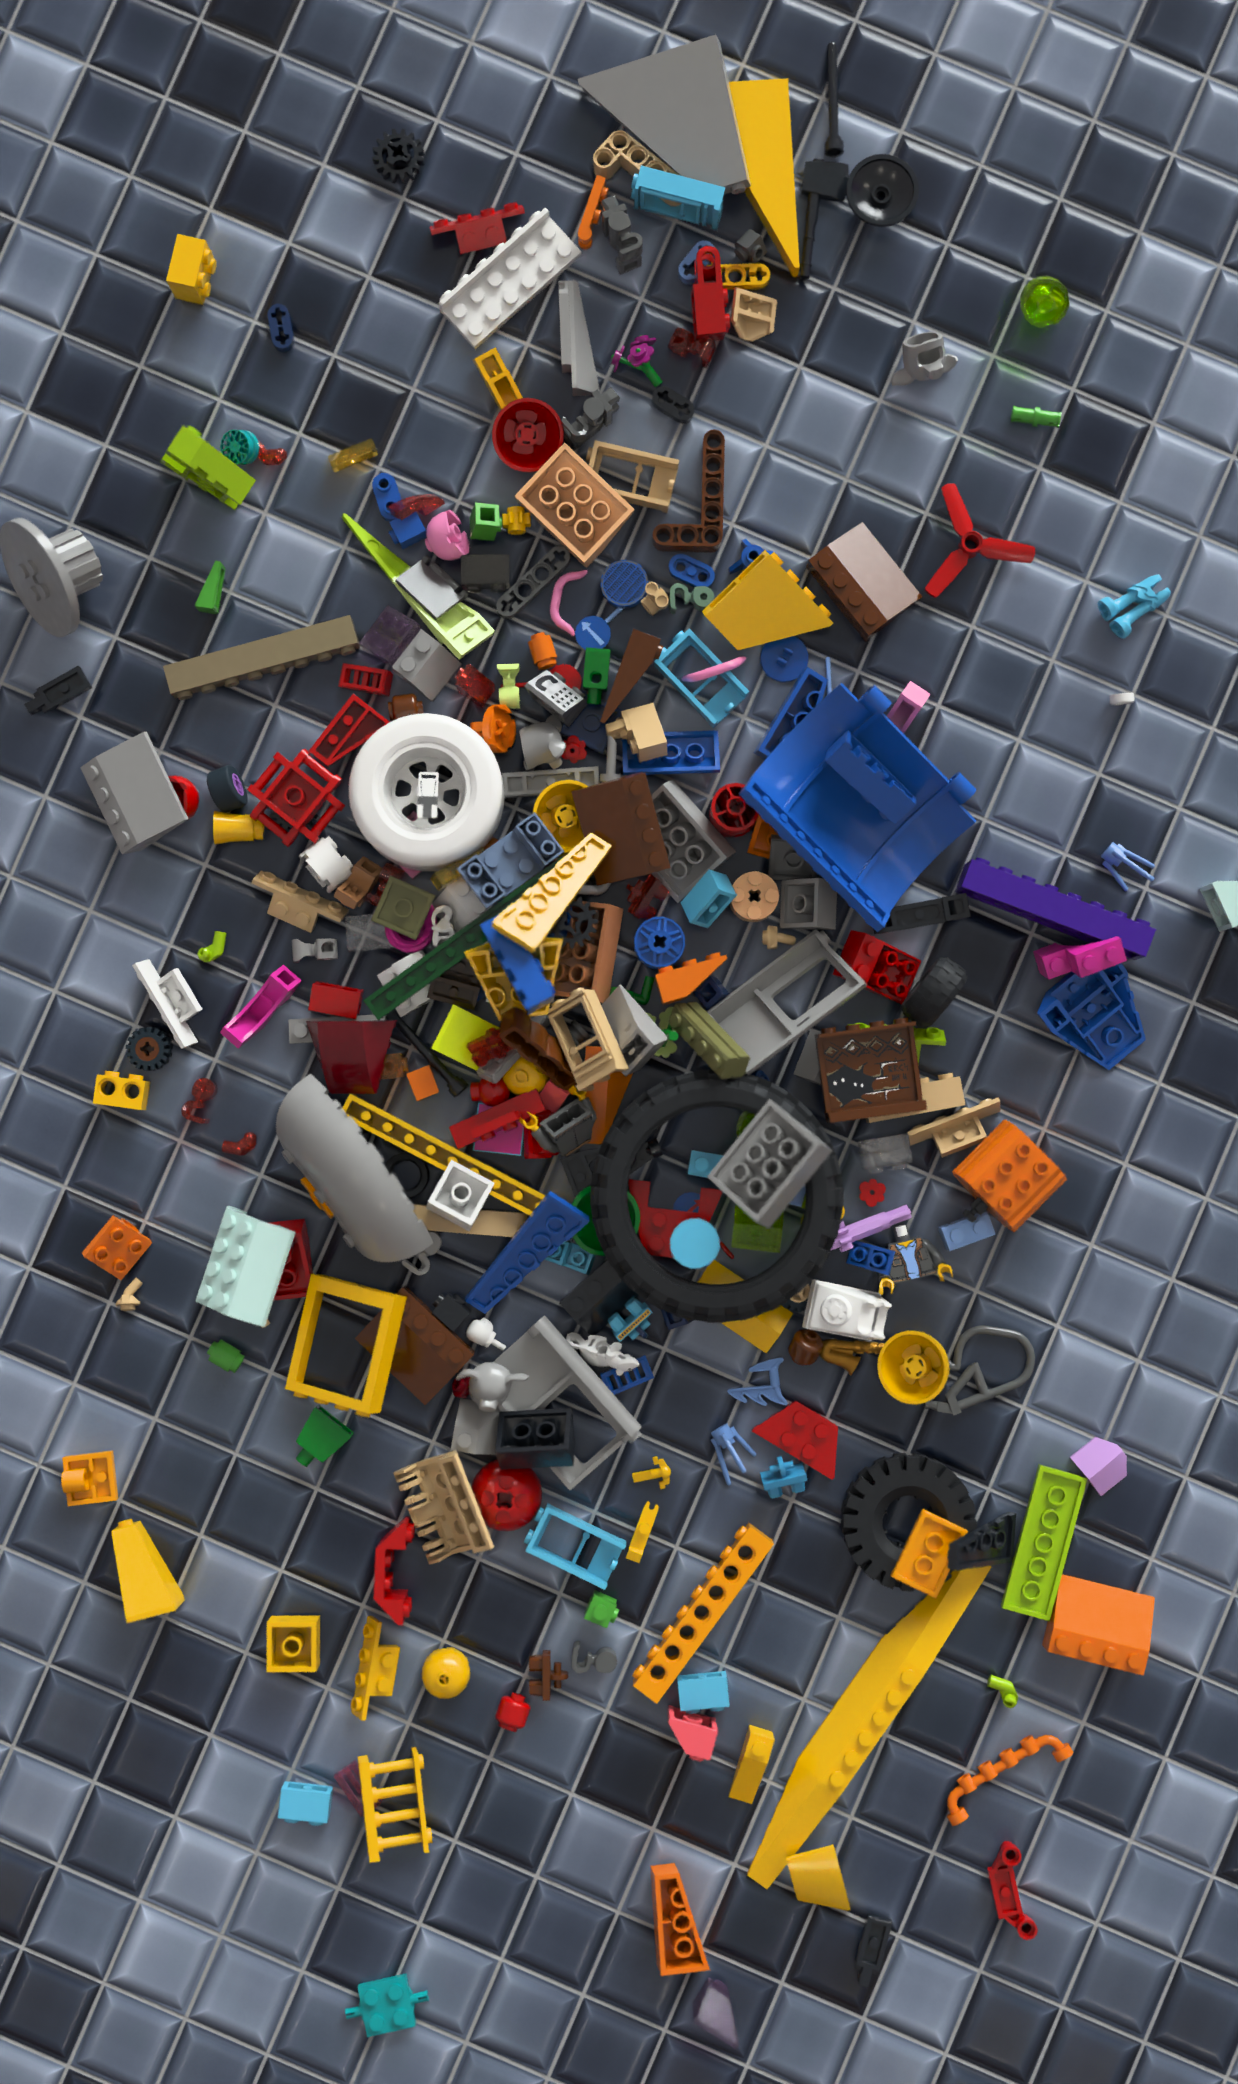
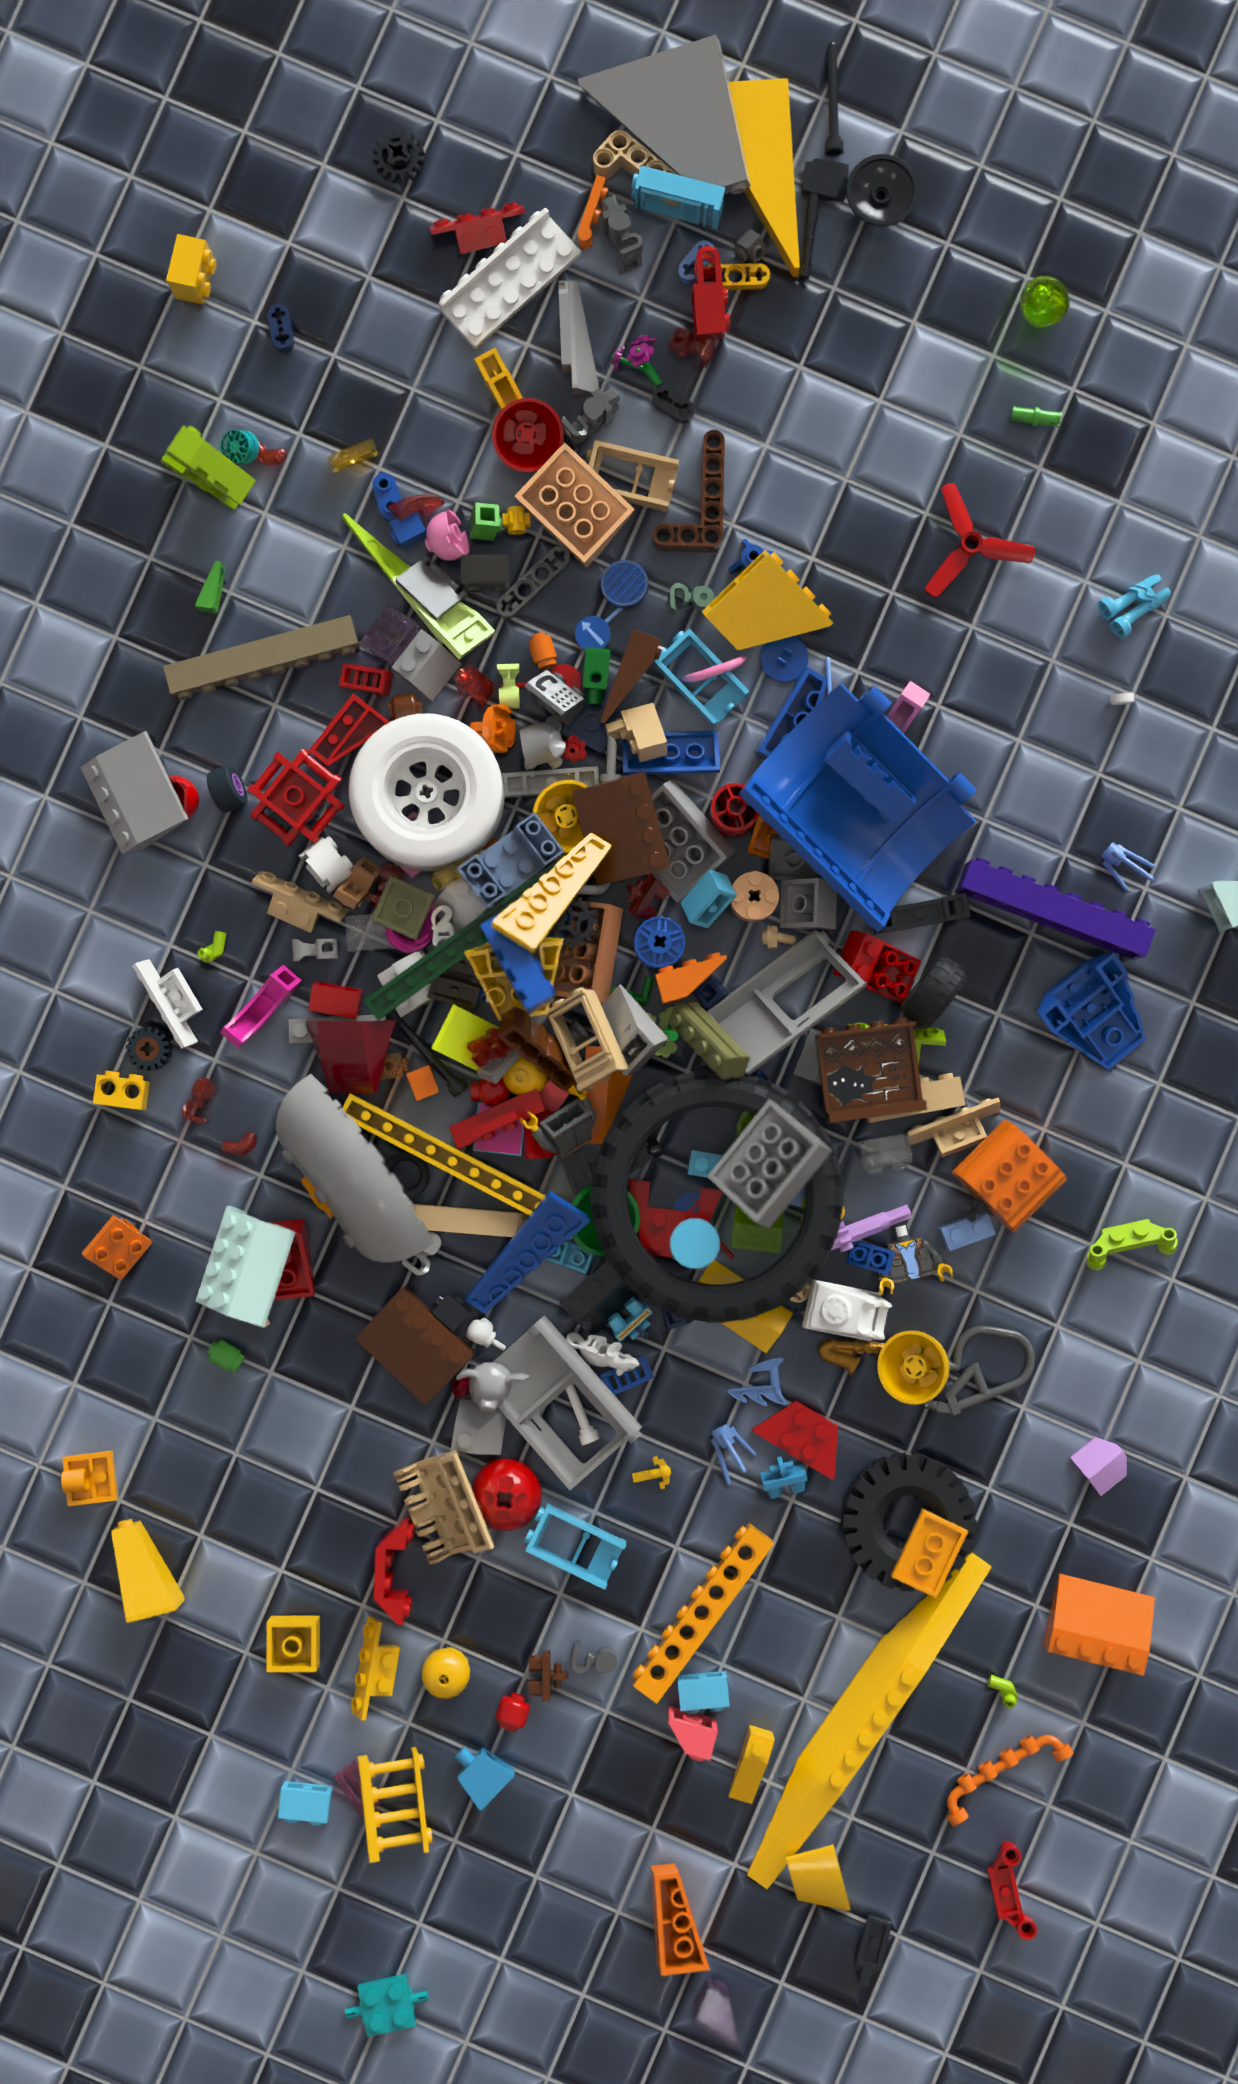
light grey piece [0,518,103,637] -> none
black hinge [24,666,92,715] -> none
tan plate [116,1277,143,1311] -> none
yellow plant [213,811,264,845] -> none
yellow window [285,1274,407,1417] -> none
green torso [296,1404,354,1467] -> none
sticker [417,772,439,818] -> none
white slope [426,1160,495,1231] -> none
black slope [495,1408,575,1470] -> none
bright pink animal [550,570,588,636] -> none
bright green brick [584,1590,619,1628] -> none
yellow piece [626,1501,659,1563] -> none
tan plate [640,582,669,616] -> none
blue plate [669,554,715,588] -> none
tan slope [731,288,777,342] -> none
reddish brown head [788,1329,824,1366] -> none
slope [806,522,922,642] -> none
red plant [859,1179,886,1207] -> none
light grey piece [891,332,958,386] -> none
black wing [947,1512,1016,1571] -> none
lime plate [1001,1464,1087,1621] -> none
dark pink arch [1033,936,1127,980] -> none
none -> dark azure torso [454,1746,515,1811]
none -> white piece [566,1384,600,1445]
none -> lime plate [1086,1219,1178,1271]

